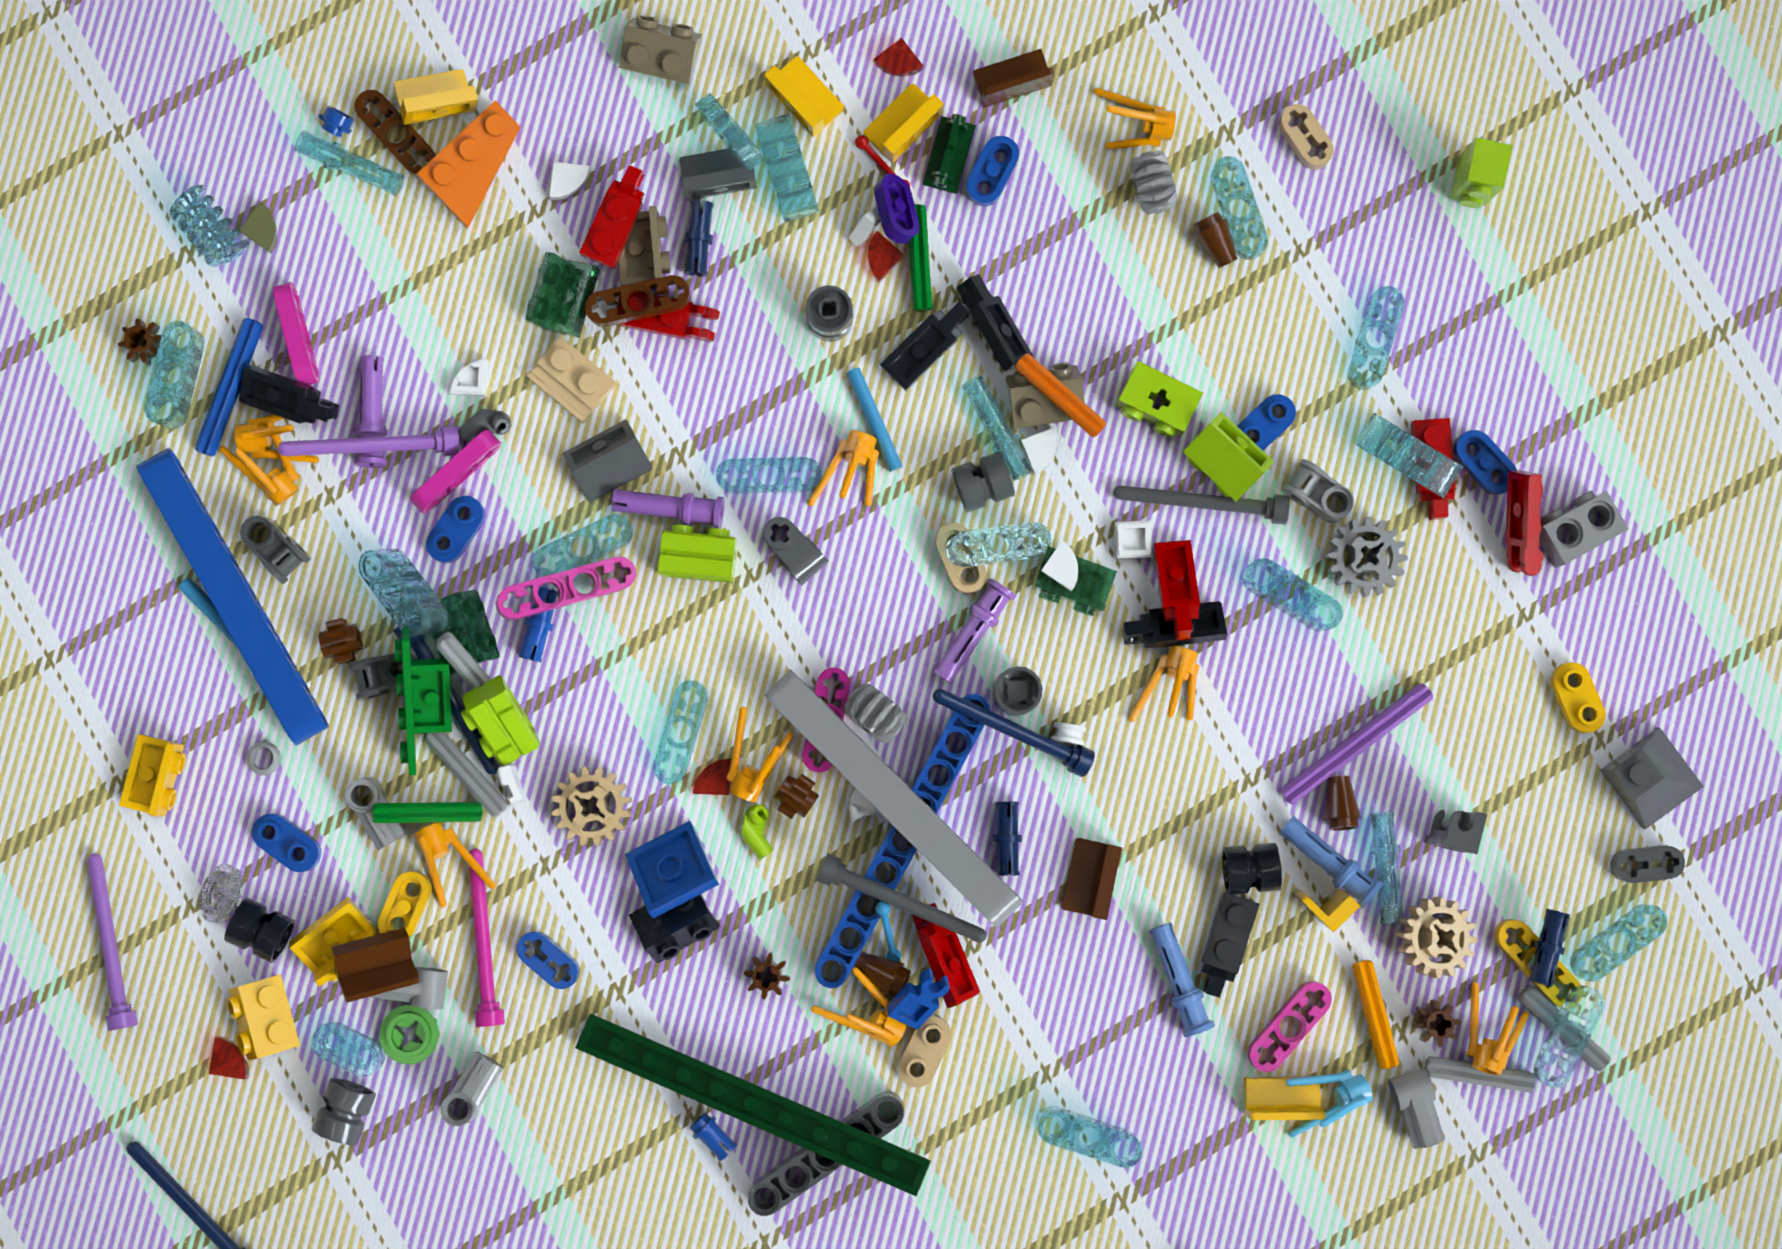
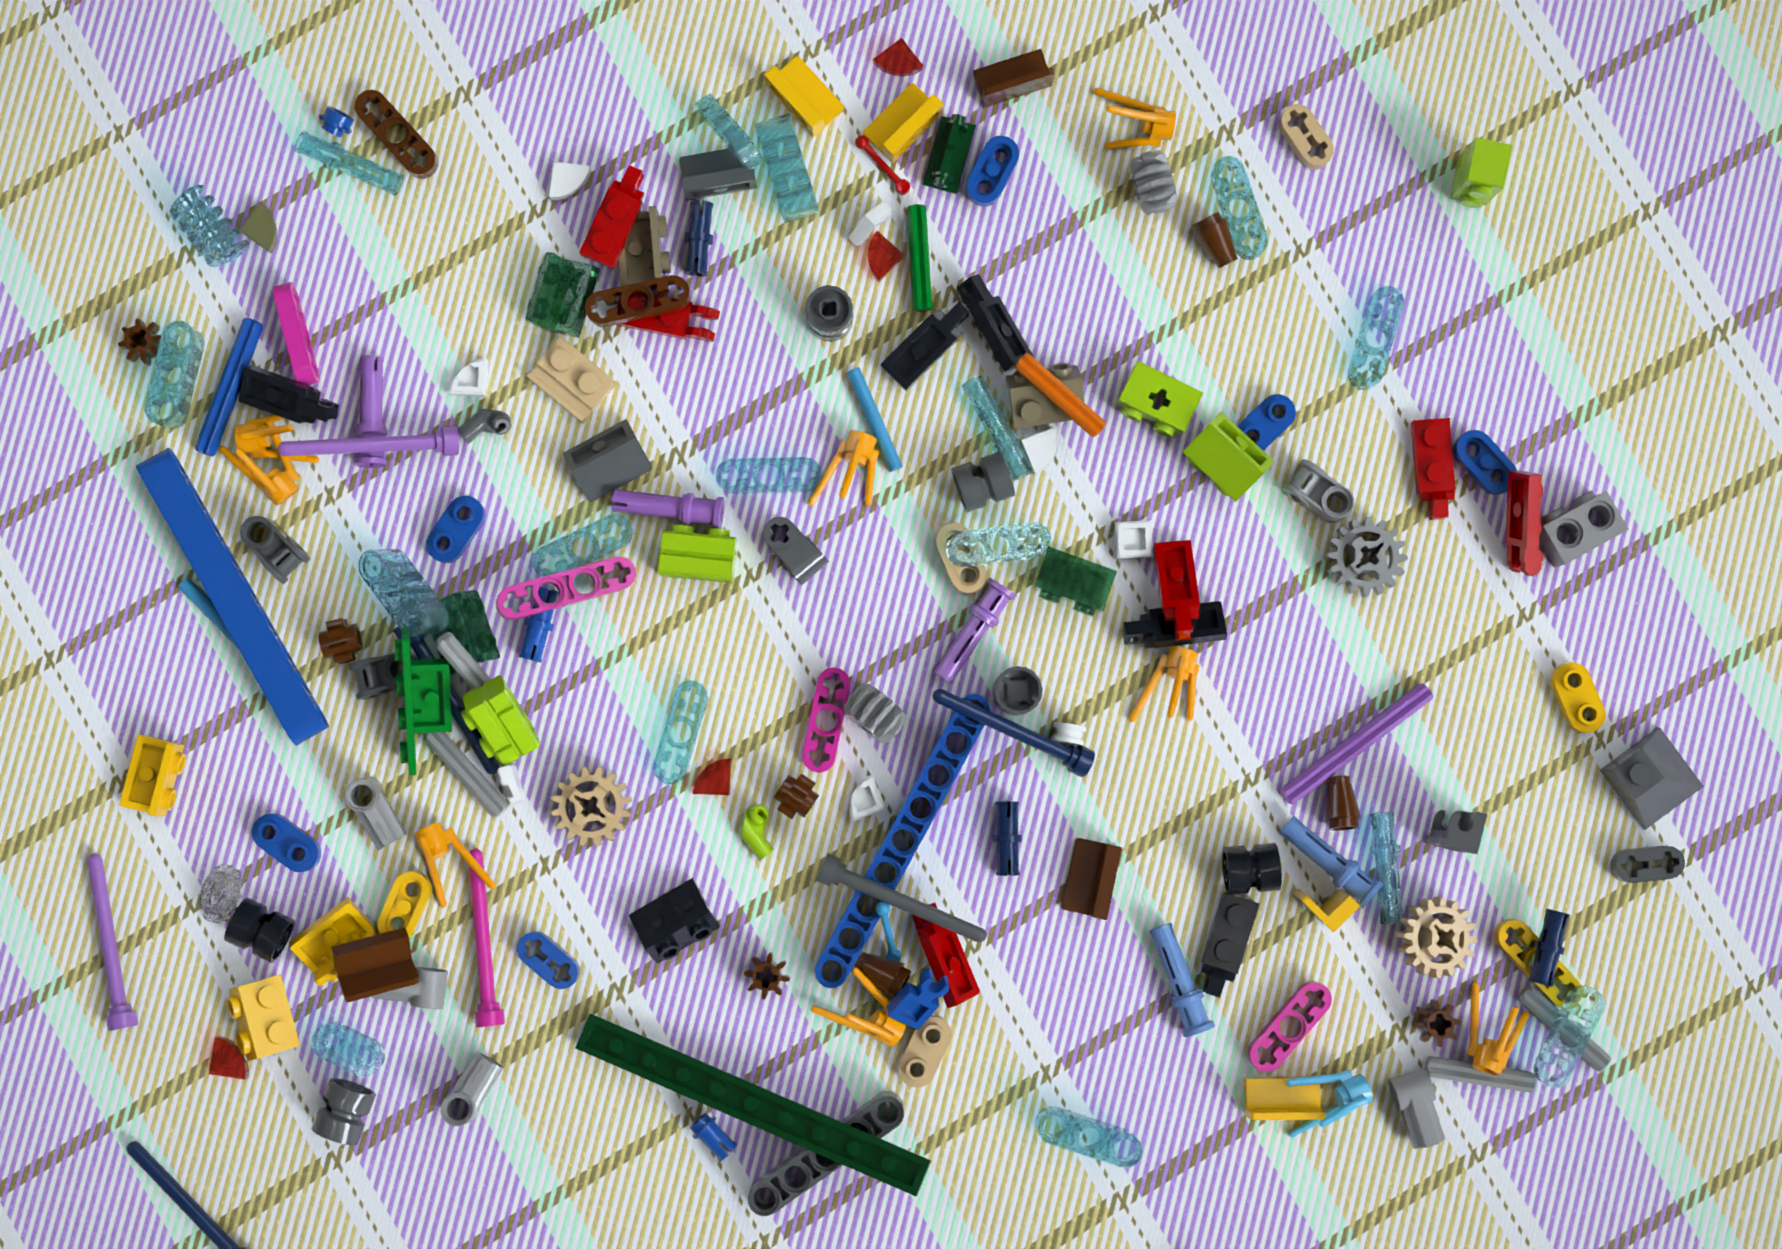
light grey piece [246,741,281,776] -> none
green axle [371,802,483,823] -> none
bright green gear [379,1004,440,1065] -> none
yellow panel [393,69,478,125] -> none
dark pink beam [410,430,502,514] -> none
orange wing [416,100,521,228] -> none
dark tan bracket [619,15,702,84] -> none
blue plate [625,821,719,918] -> none
light orange plant [726,706,793,802] -> none
light grey beam [764,669,1024,928] -> none
dark purple plate [874,174,919,244] -> none
white tile [1041,540,1078,592] -> none
dark grey piece [1113,485,1290,525] -> none
clear light blue beam [1242,558,1343,632] -> none
light orange axle [1352,960,1399,1069] -> none
clear light blue beam [1354,413,1463,498] -> none
clear light blue beam [1570,904,1668,982] -> none

